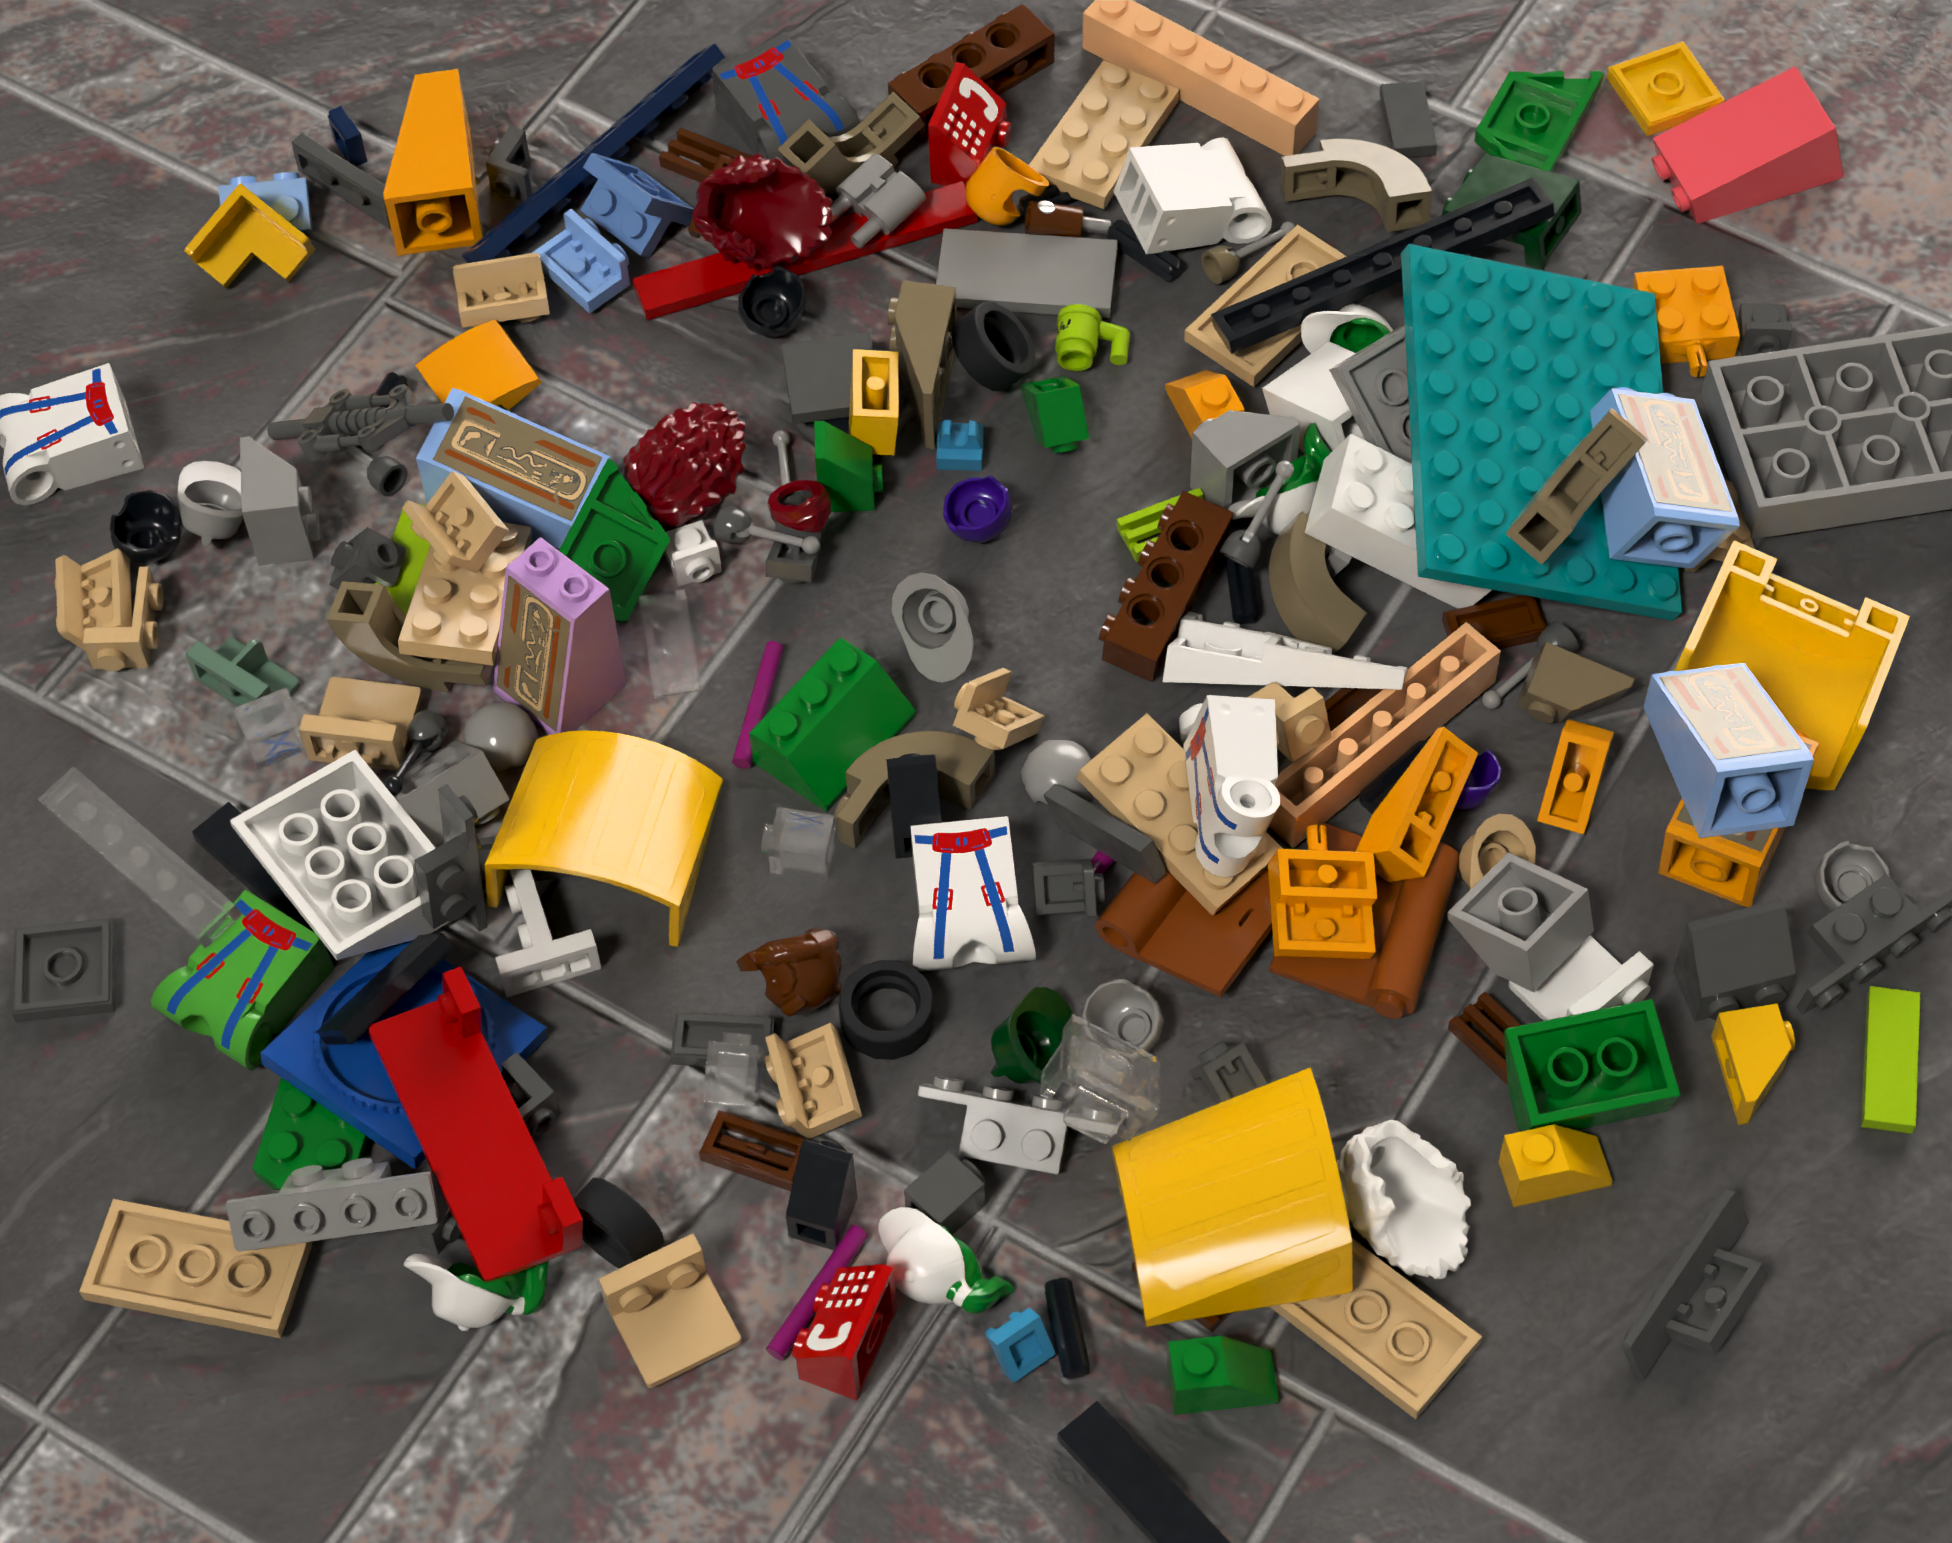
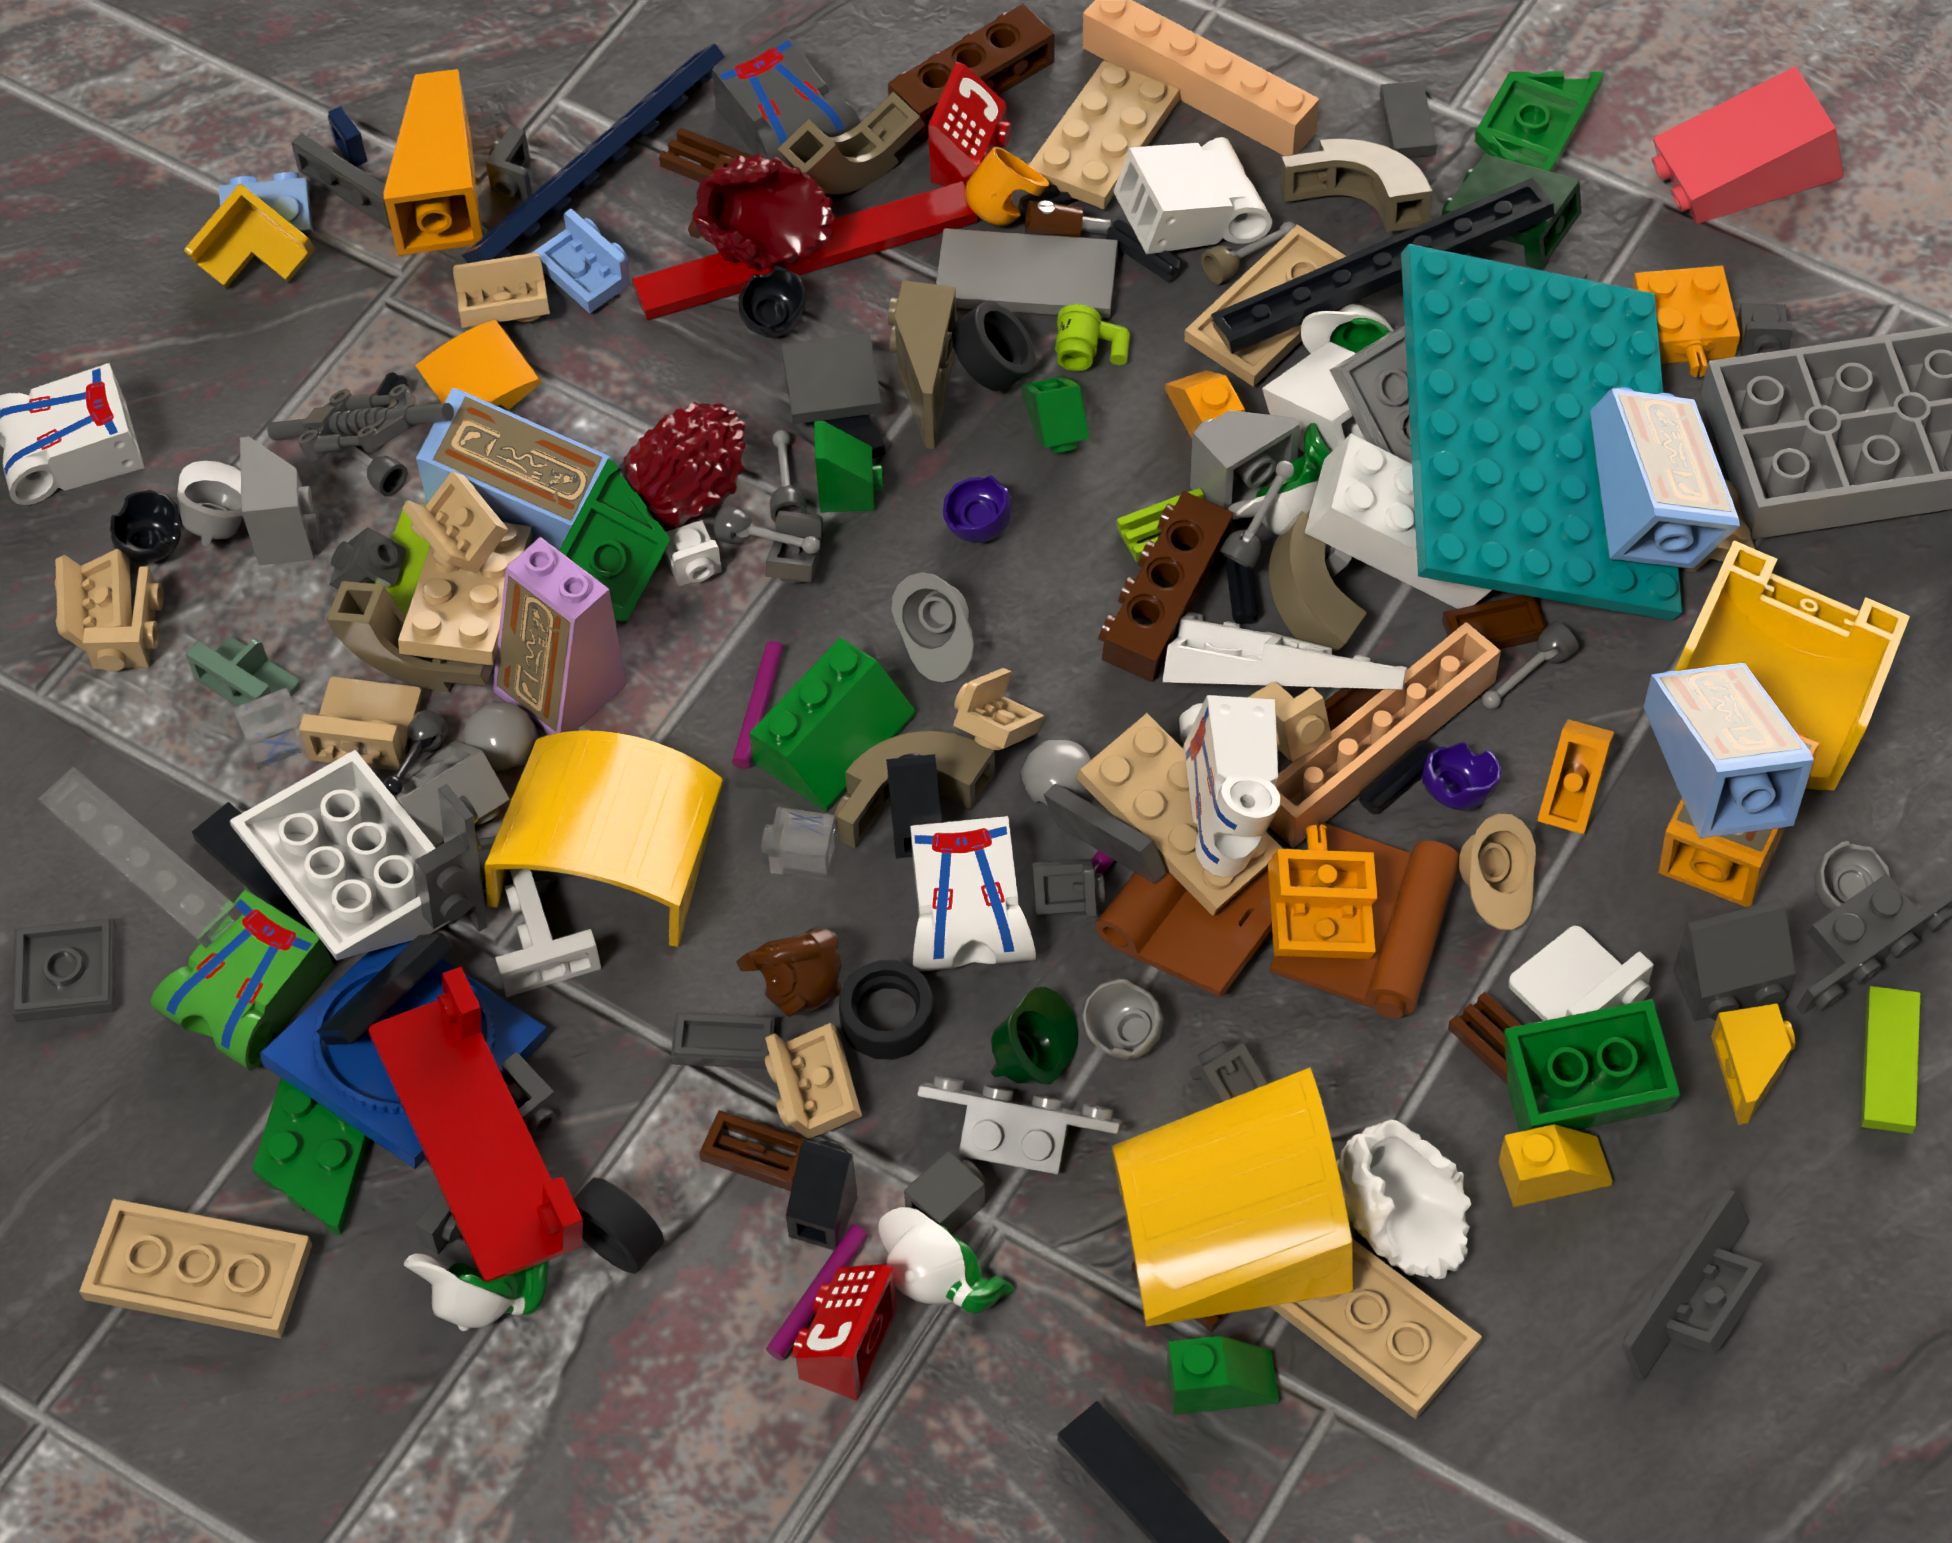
light grey bracket [225,1158,439,1251] -> none
medium blue bracket [580,153,694,258] -> none
tan bracket [598,1233,742,1388] -> none
clear slope [639,589,701,698] -> none
clear brick [703,1032,765,1107] -> none
dark red piece [768,479,831,532] -> none
light grey piece [830,153,926,248] -> none
yellow slope [849,349,899,456] -> none
dark azure tile [936,420,984,471] -> none
dark azure tile [986,1307,1056,1383] -> none
clear panel [1040,1014,1160,1144] -> none
black axle [1044,1277,1090,1379] -> none
light orange slope [1355,727,1478,882] -> none
light grey slope [1447,852,1594,993] -> none
dark tan arch [1505,408,1648,565] -> none
dark tan slope [1516,642,1635,724] -> none
yellow tile [1606,41,1725,136] -> none

